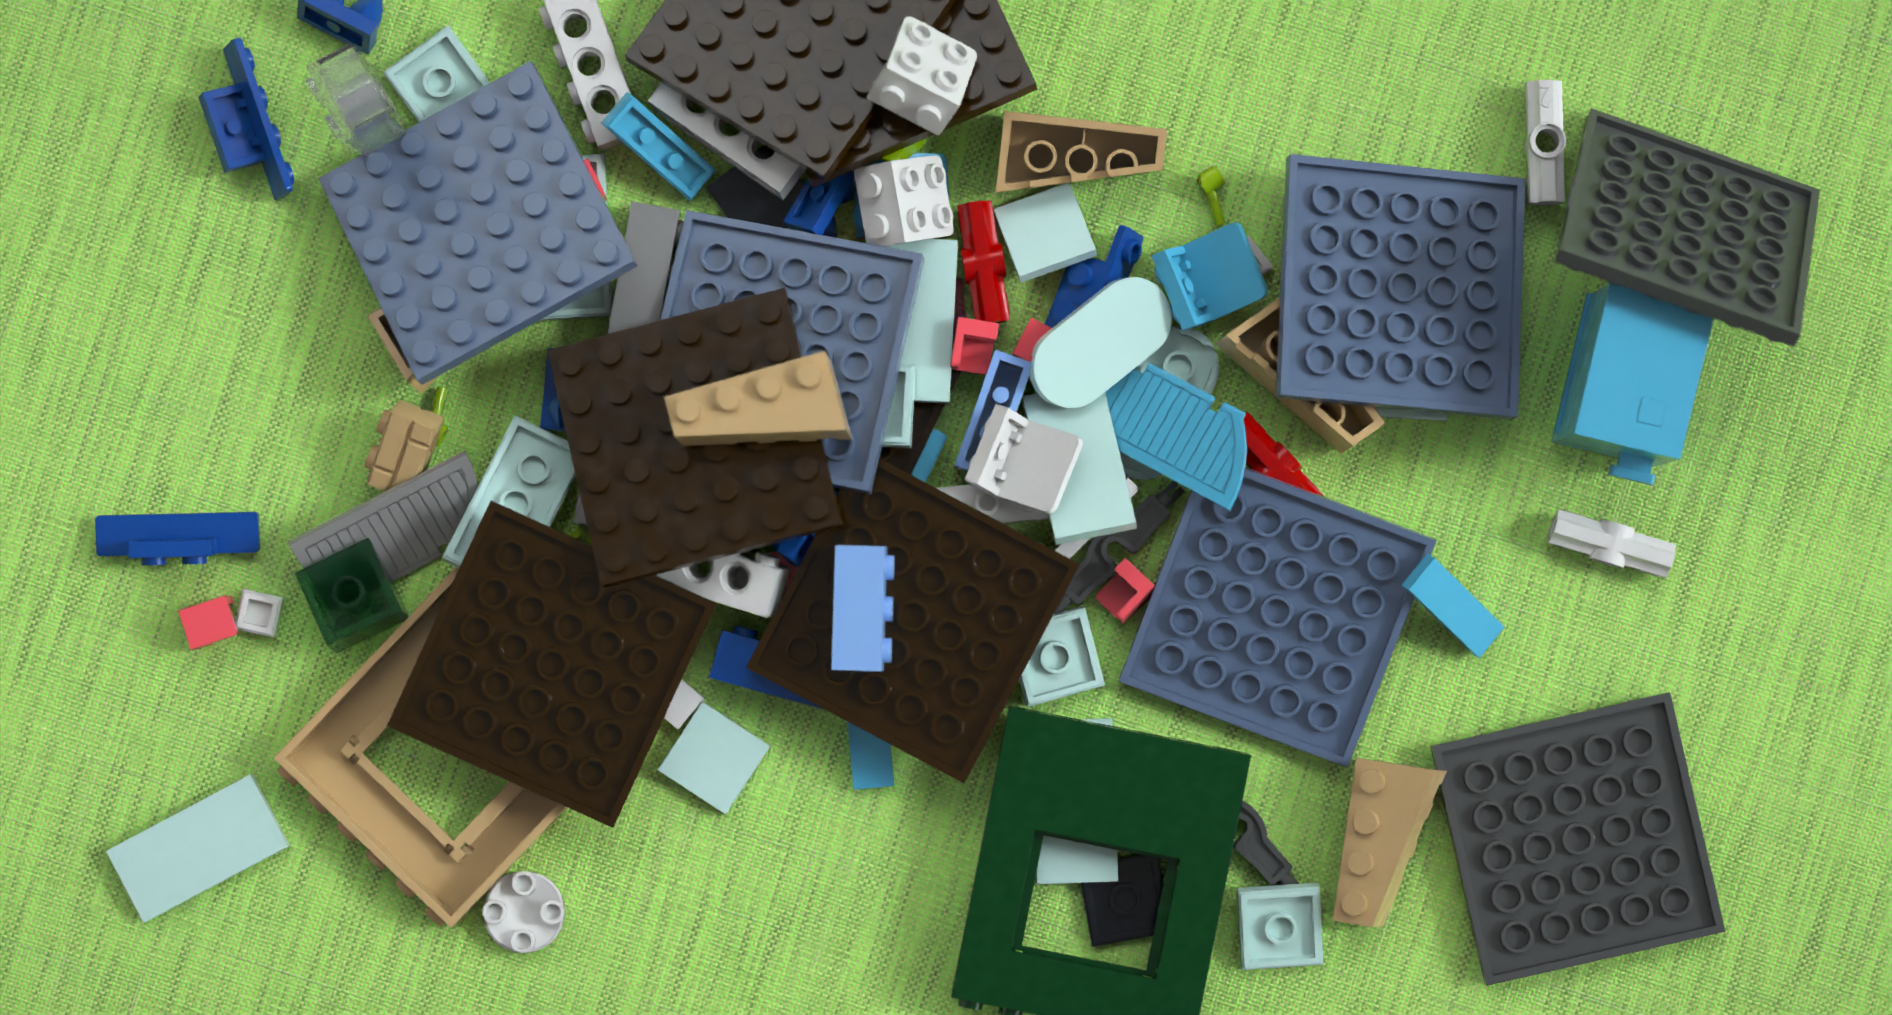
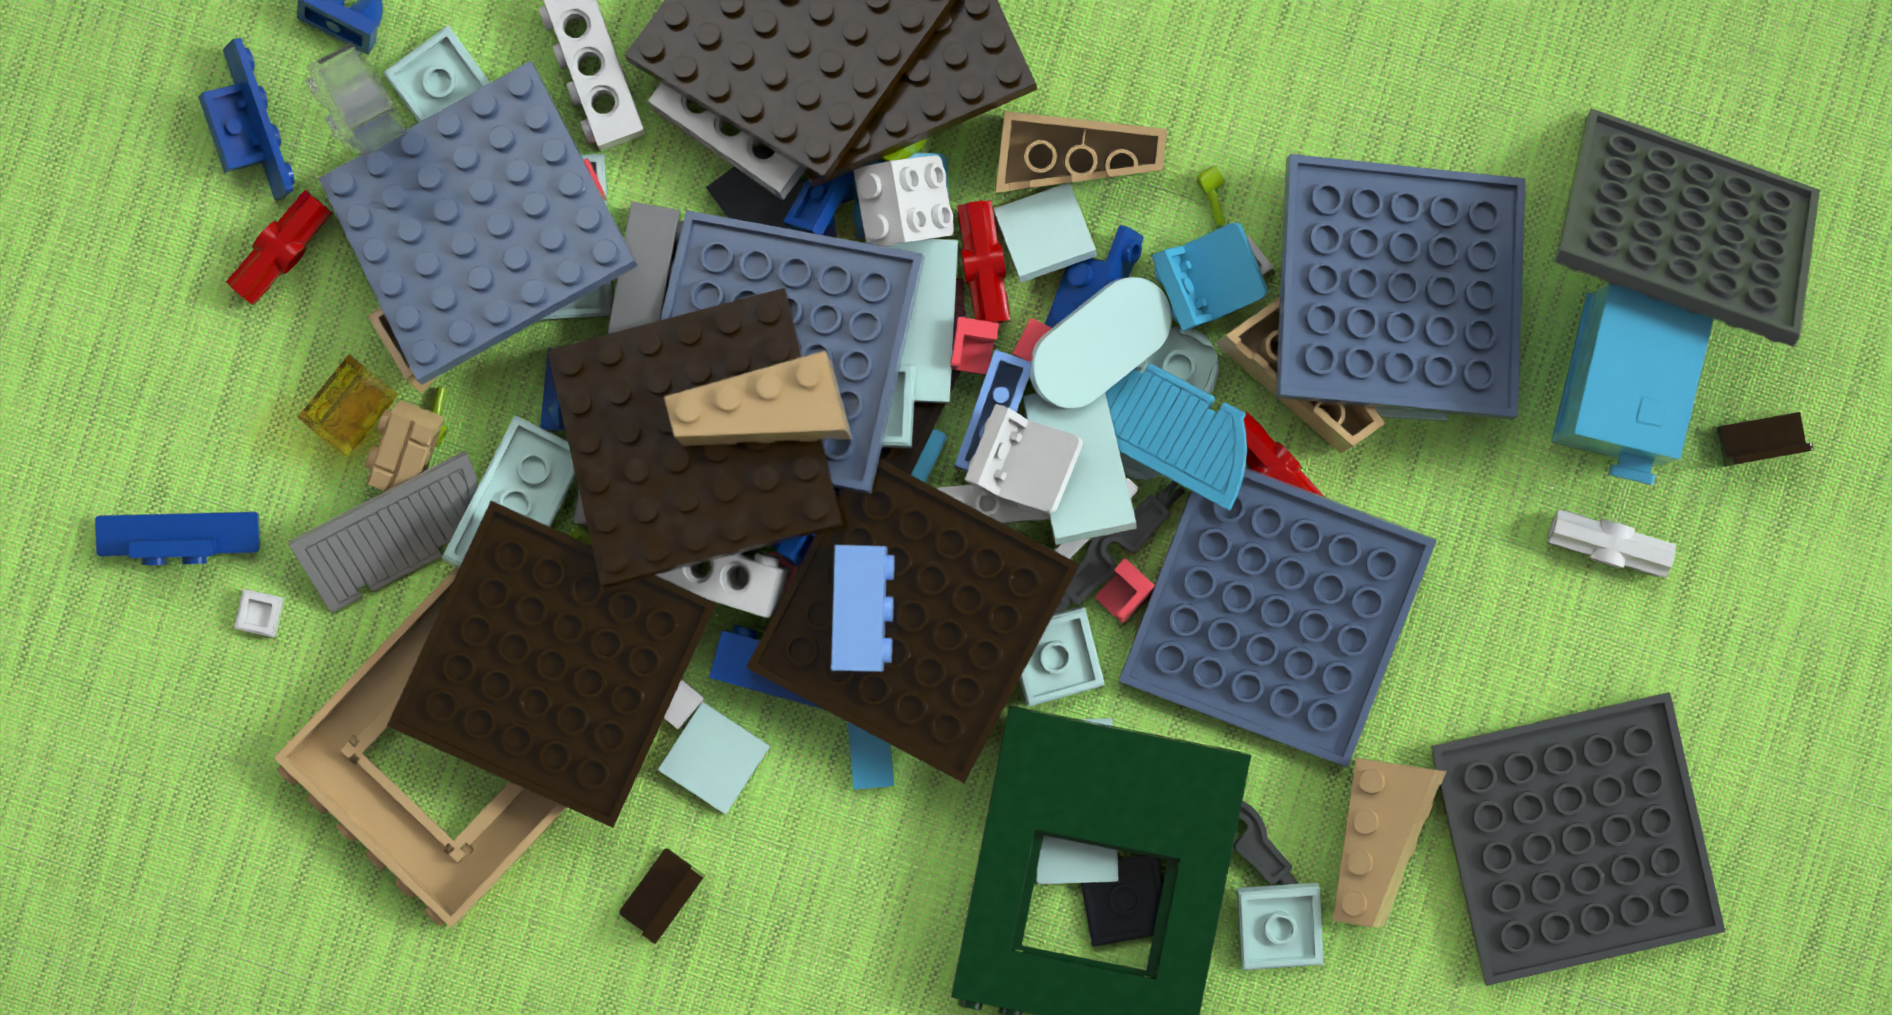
light aqua tile [106,774,290,923] -> none
coral panel [178,595,238,650] -> none
clear green slope [295,538,409,653] -> none
white dish [482,871,565,953] -> none
medium azure tile [601,92,716,201] -> none
white bracket [866,16,977,136] -> none
medium azure tile [1401,554,1504,658] -> none
white piece [1524,80,1566,205] -> none
none -> red piece [226,190,333,305]
none -> clear yellow brick [297,354,399,457]
none -> dark brown panel [619,848,706,944]
none -> dark brown panel [1717,412,1814,467]

